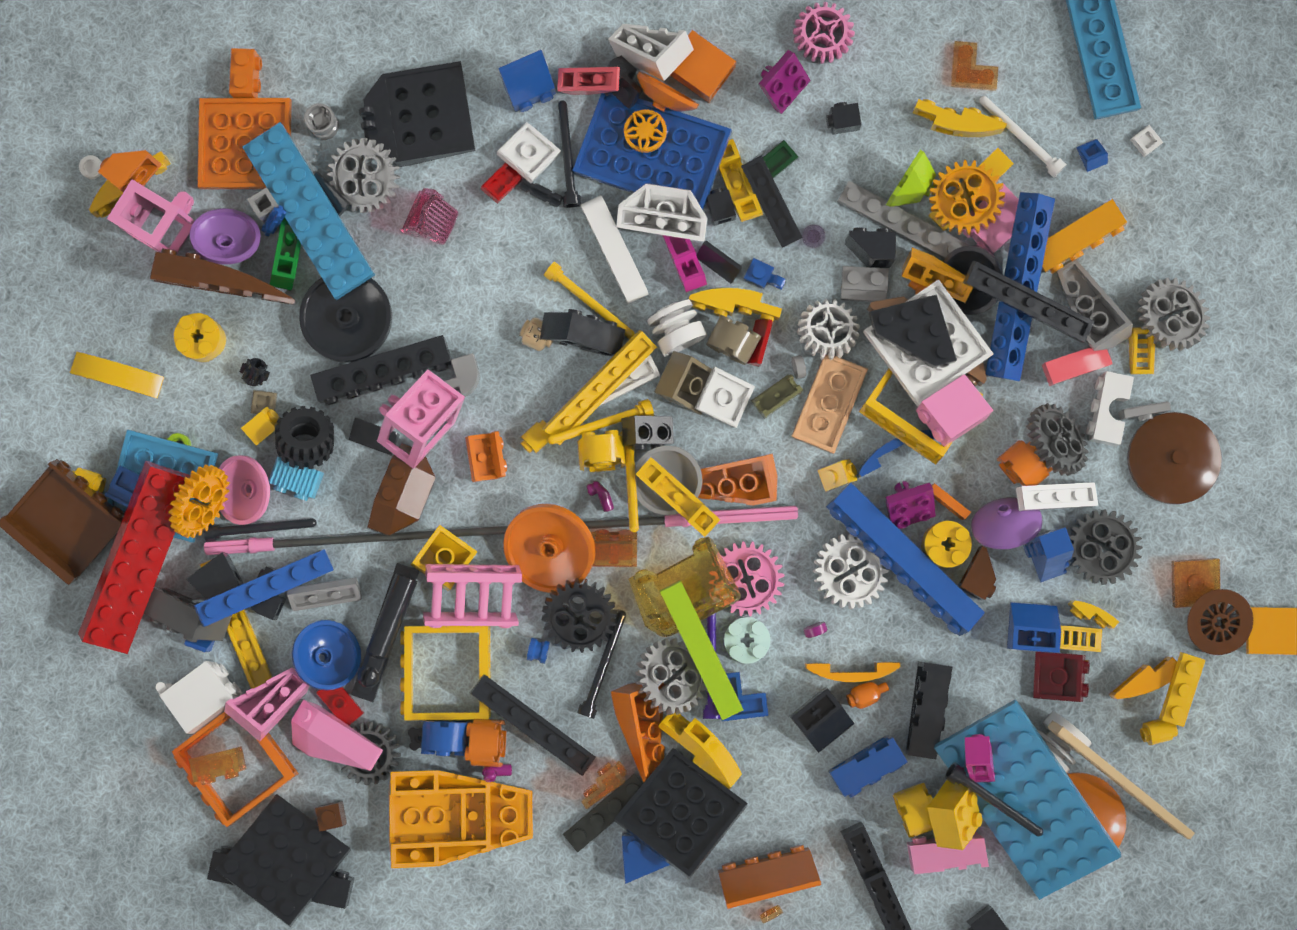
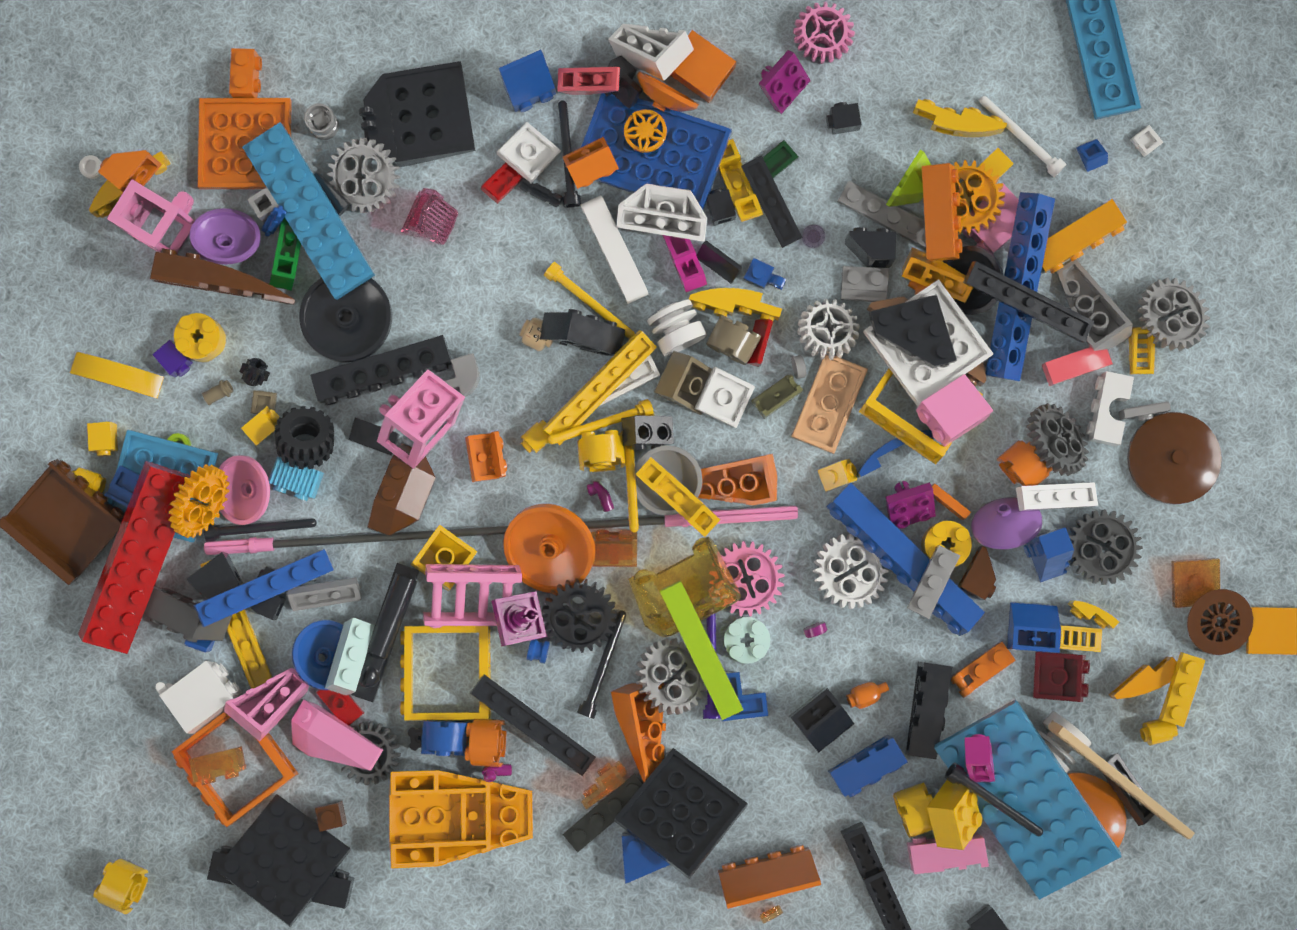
yellow slope [658,712,742,790] -> none
light orange slope [805,662,900,682] -> none
clear orange plate [950,41,998,91] -> none
none -> yellow brick [87,422,118,456]
none -> yellow brick [93,859,148,914]
none -> dark purple brick [152,340,193,378]
none -> dark tan pin [202,380,234,405]
none -> light aqua brick [325,618,375,696]
none -> plate [491,591,547,647]
none -> orange brick [562,137,619,189]
none -> light grey plate [907,545,960,619]
none -> orange brick [922,163,962,261]
none -> orange plate [951,641,1016,698]
none -> black plate [1103,753,1155,826]

